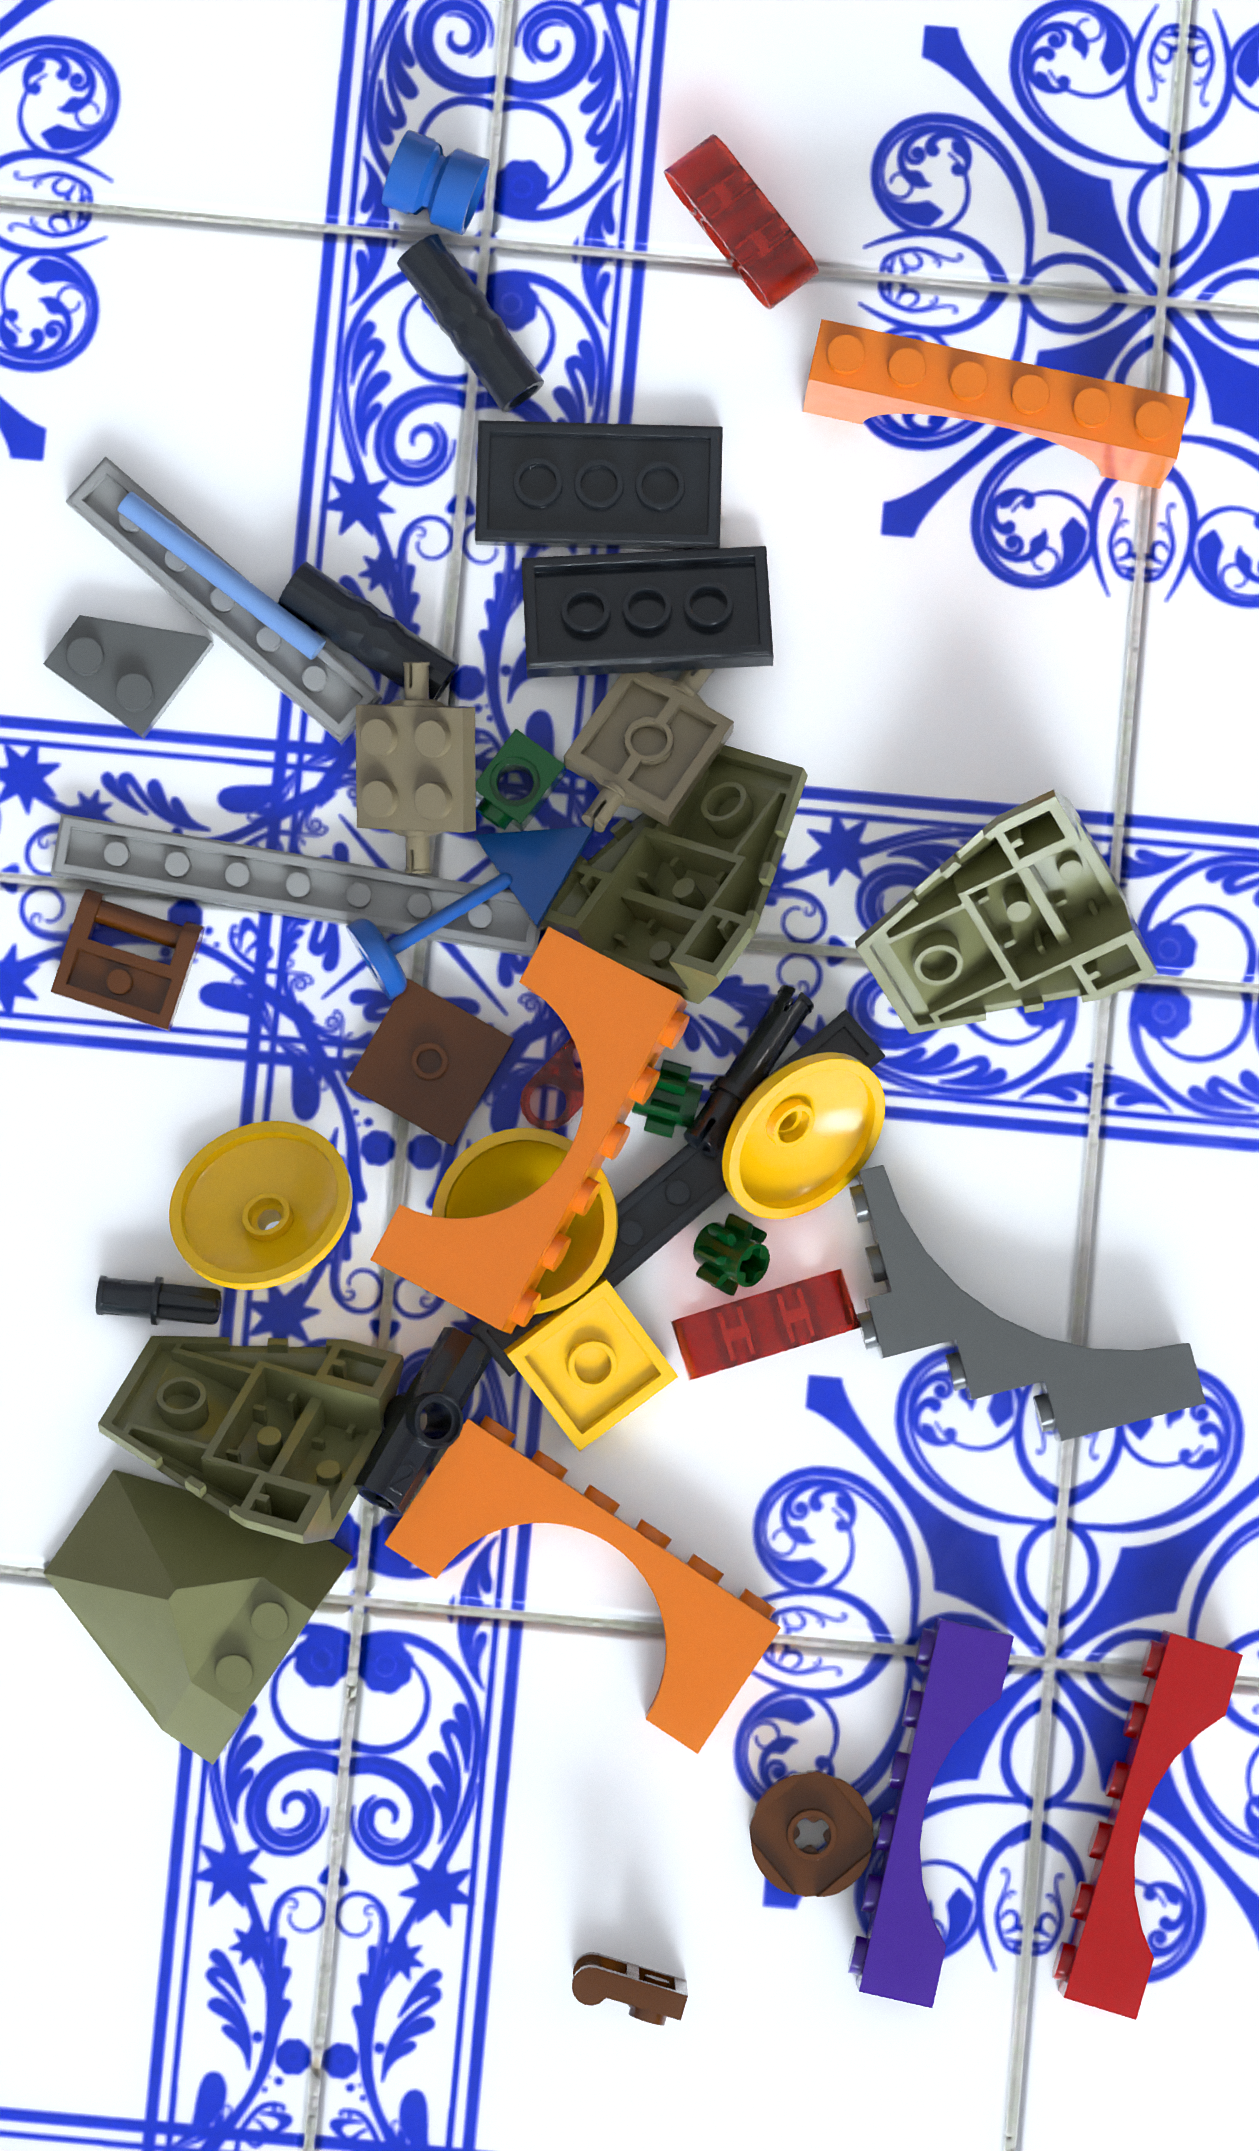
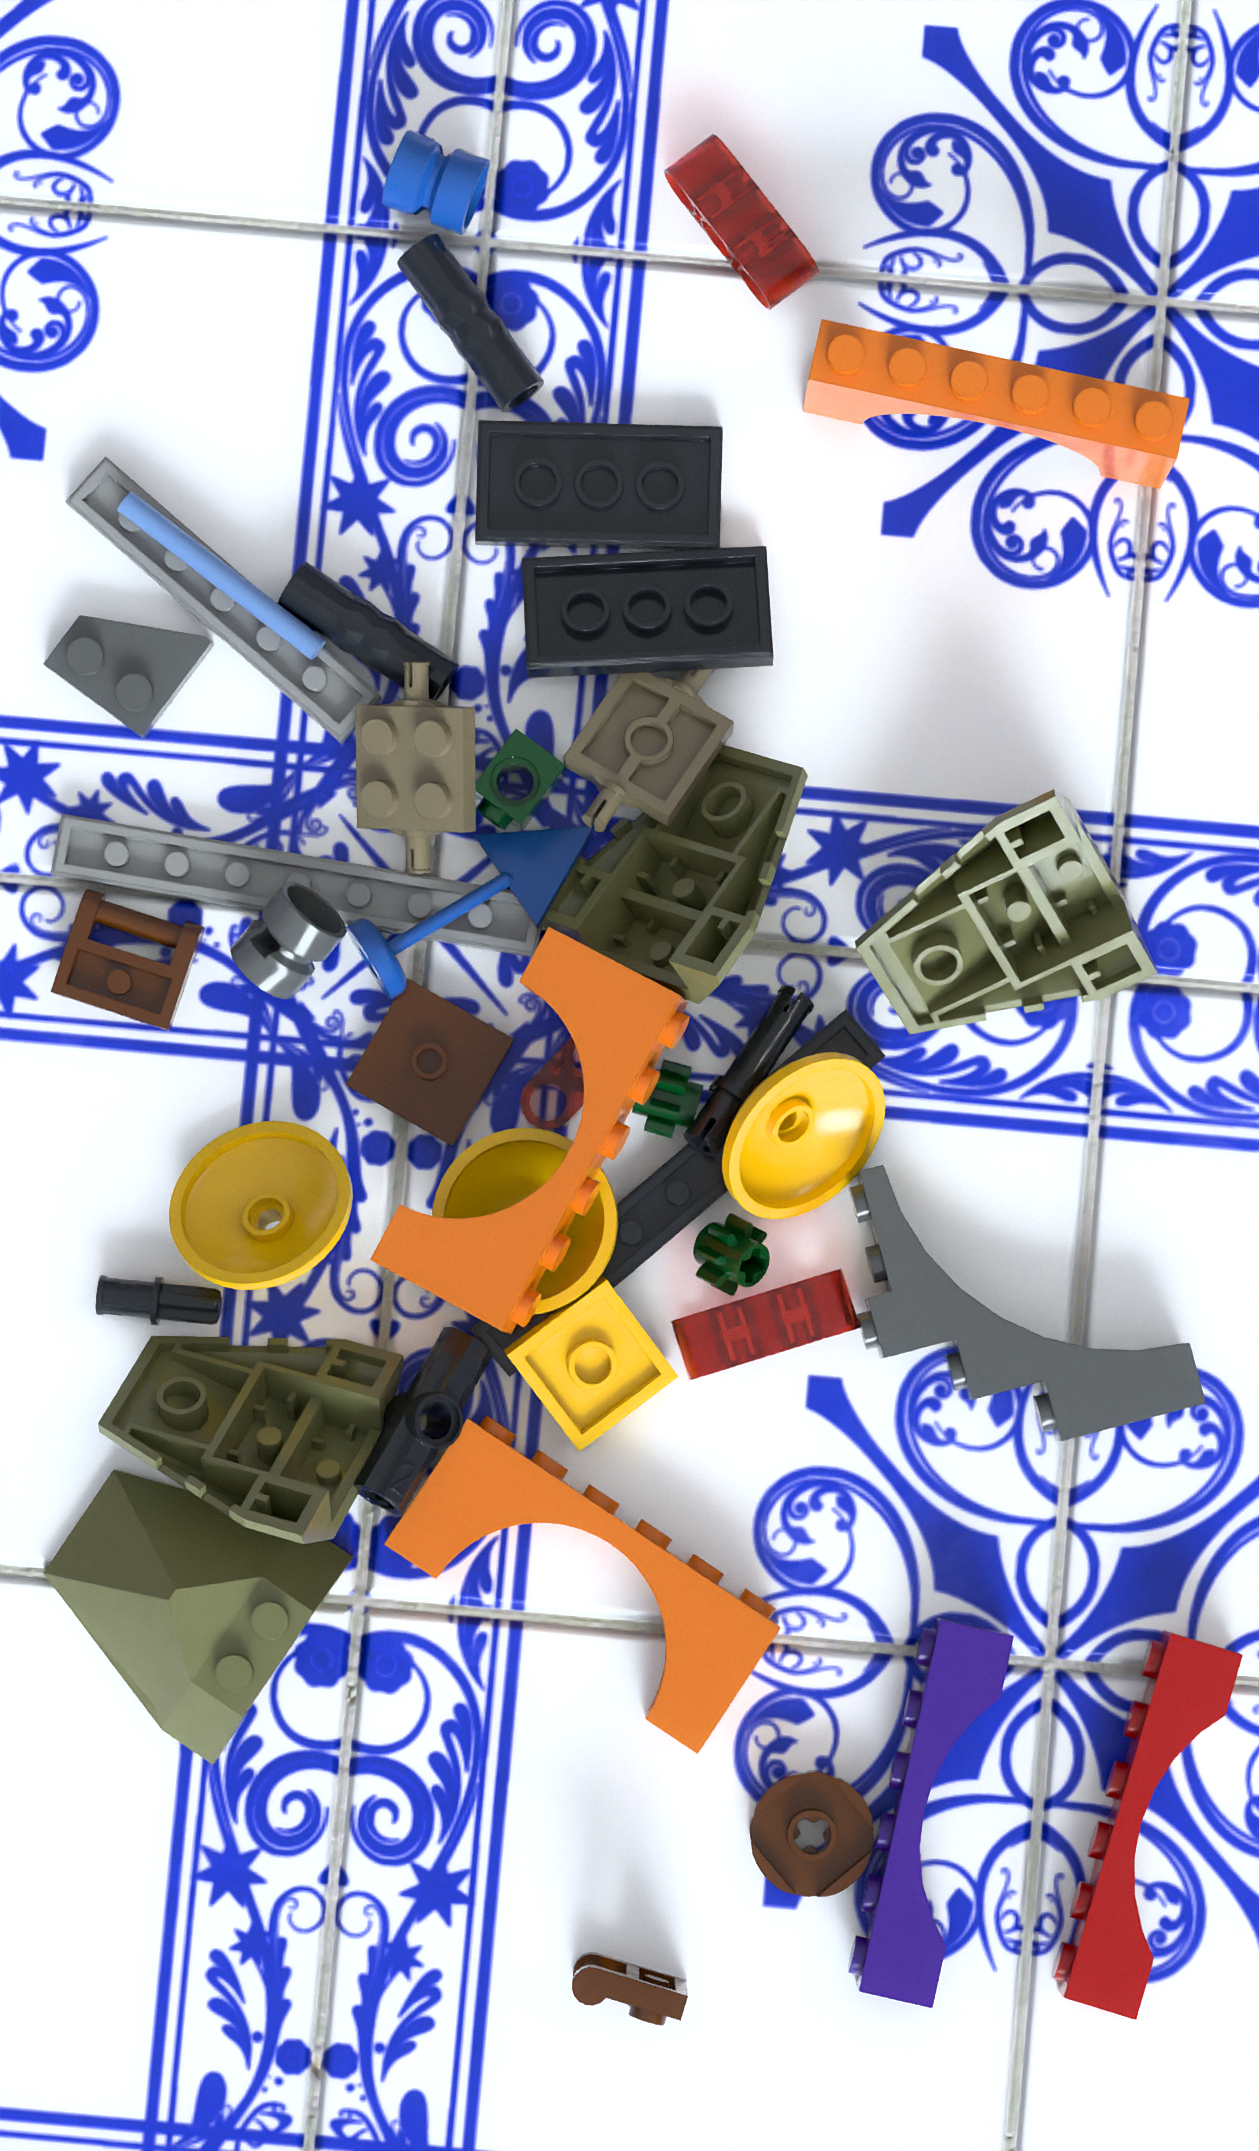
none -> dark grey wheel [230,881,347,1000]

